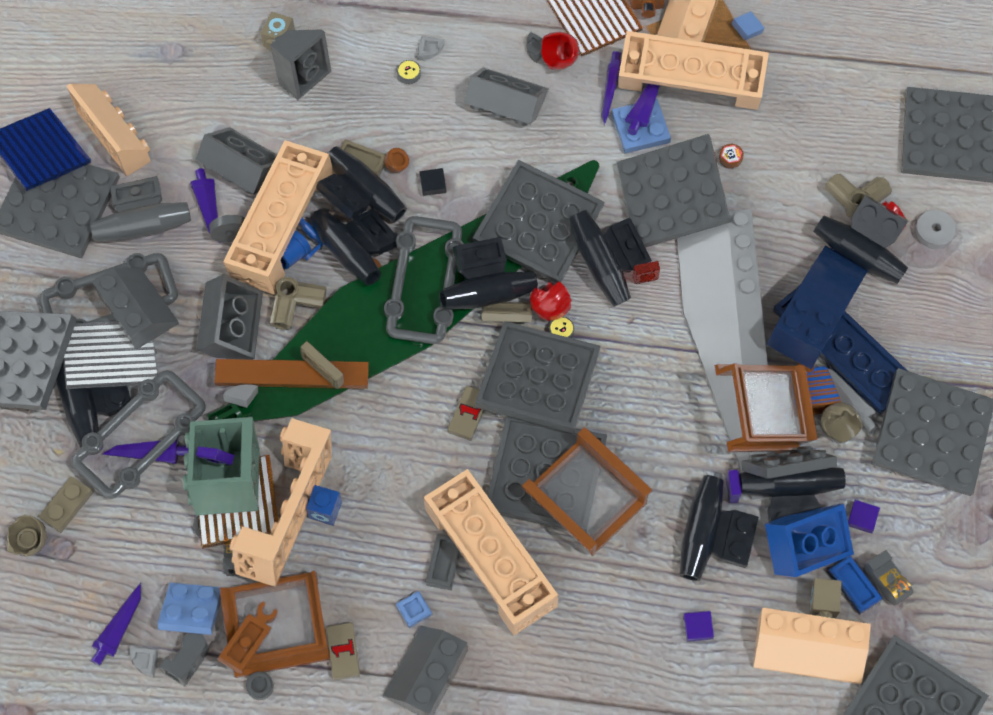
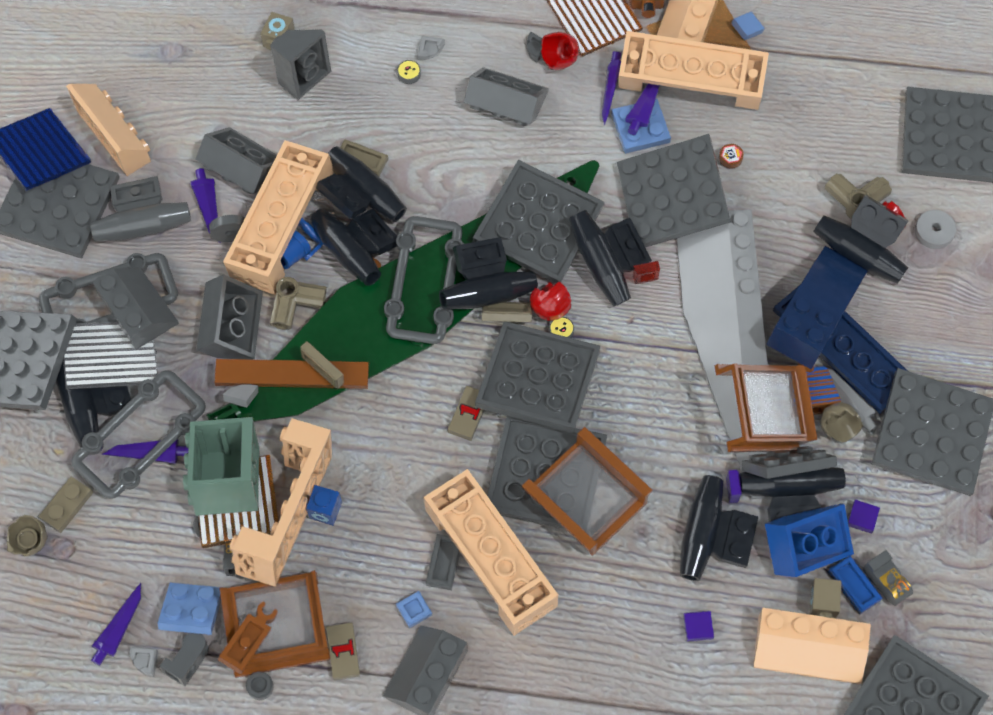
dark purple tile [196,446,235,465] -> none
dark orange tile [384,148,409,173] -> none
black tile [419,168,447,196] -> none

